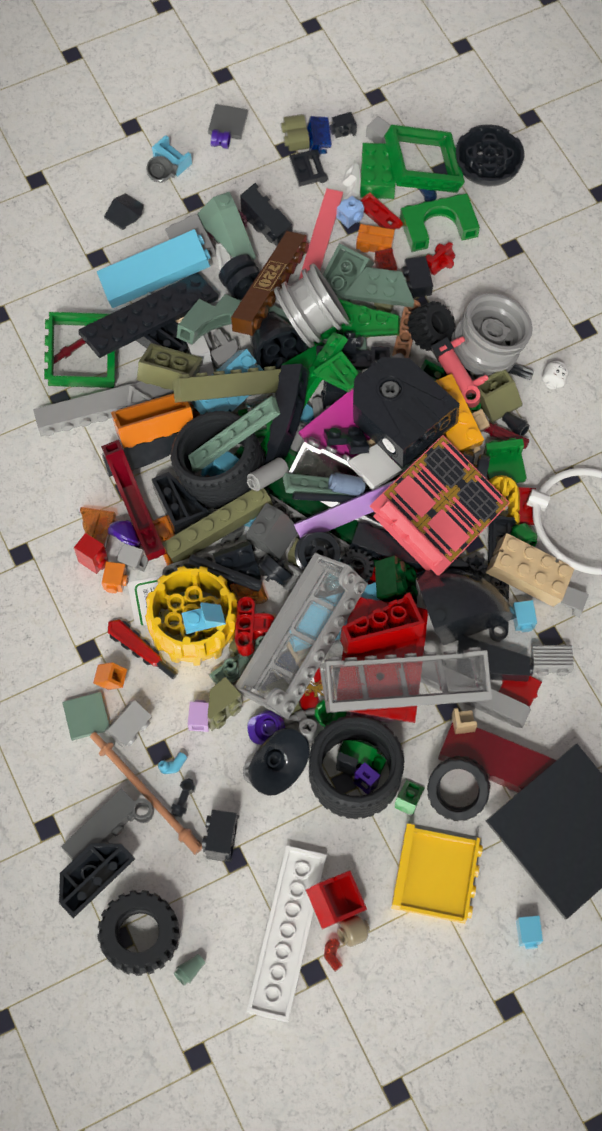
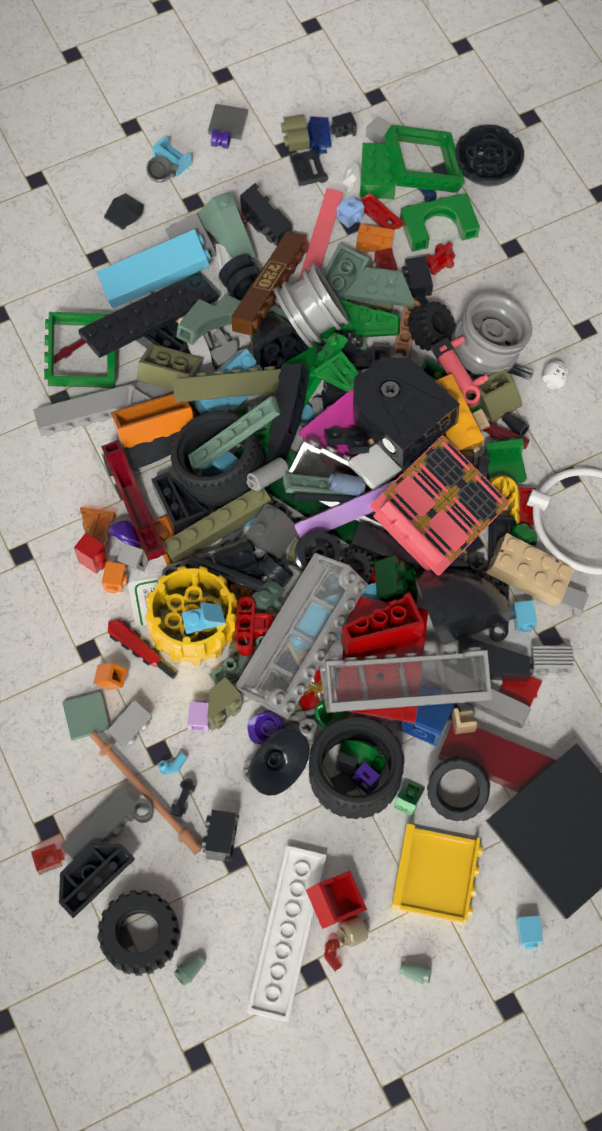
none -> clear red brick [31,843,65,875]
none -> sand green plate [251,579,285,613]
none -> blue slope [400,684,455,747]
none -> sand green cone [400,961,432,984]

